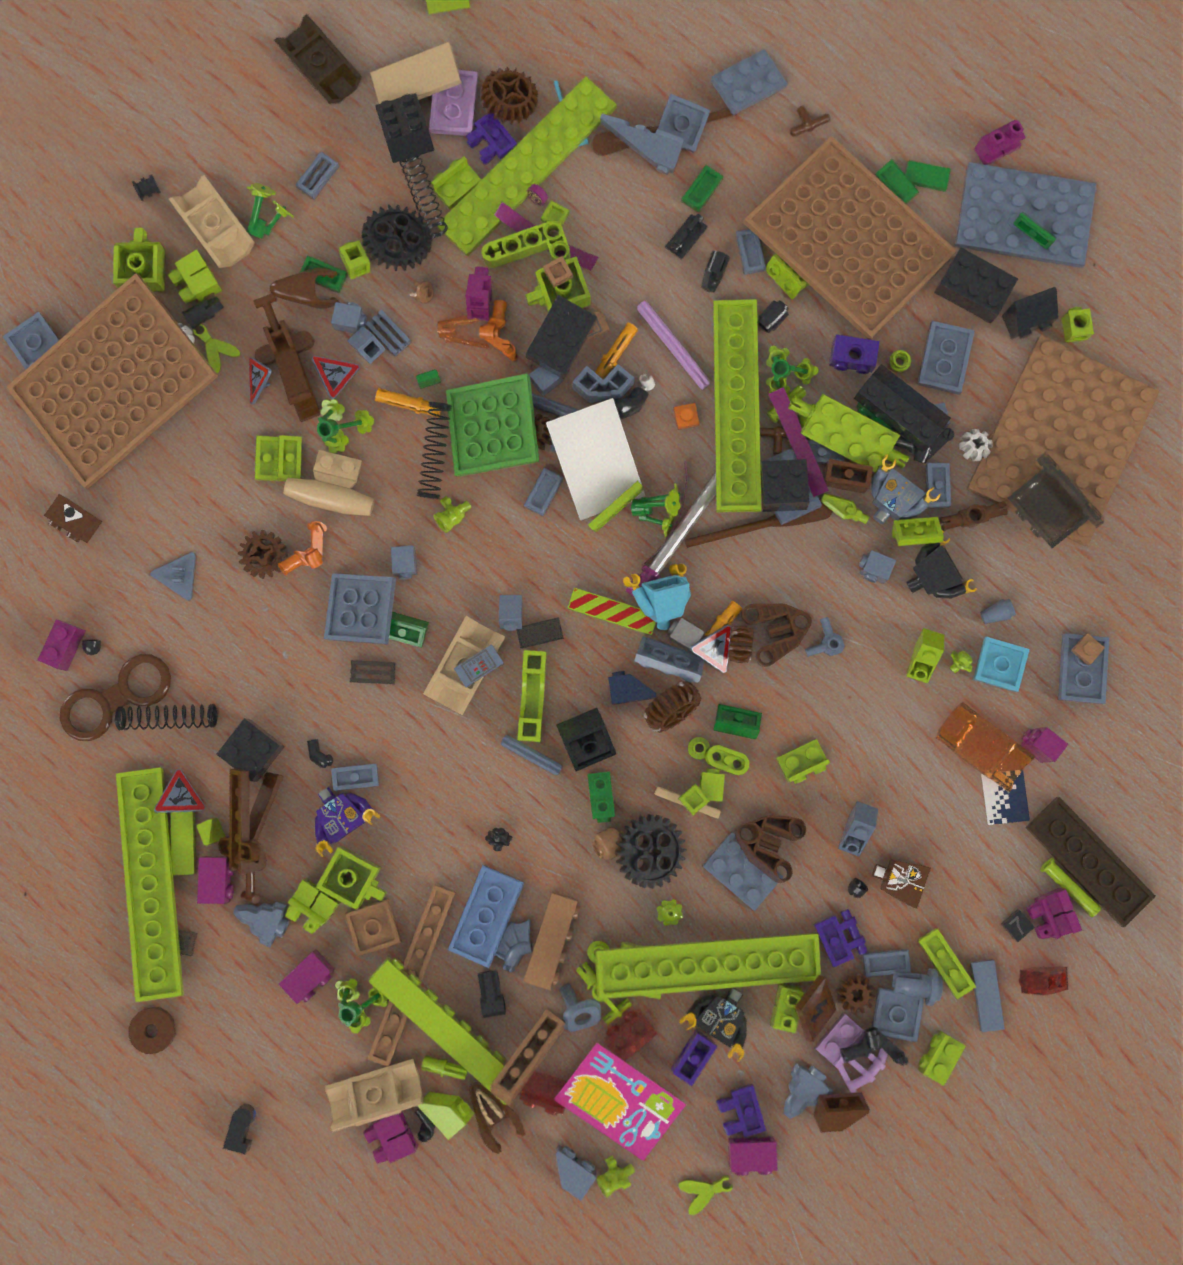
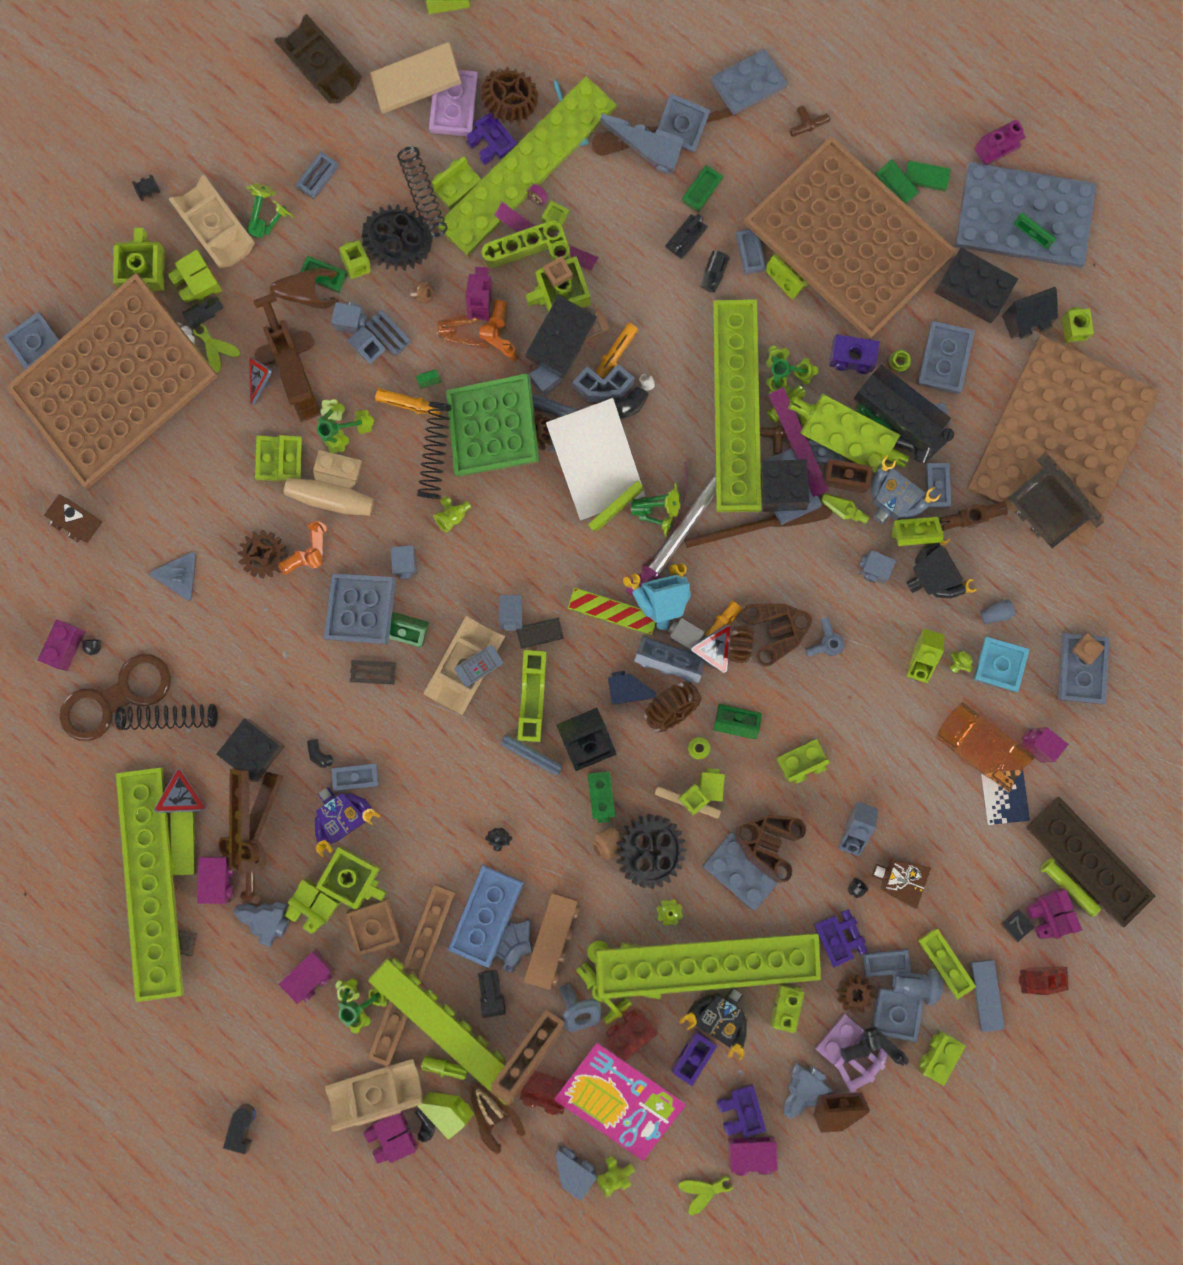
reddish brown tile [129,1007,176,1054] -> none
lime slope [196,818,226,846] -> none
piece [311,356,360,399] -> none
black brick [375,93,435,163] -> none
sand blue tile [524,467,564,517] -> none
lavender axle [637,301,711,390] -> none
orange plate [673,403,700,430] -> none
lime plate [705,745,749,775] -> none
black brick [757,300,789,333] -> none
reddish brown tile [795,975,837,1042] -> none
white piece [959,429,993,461] -> none

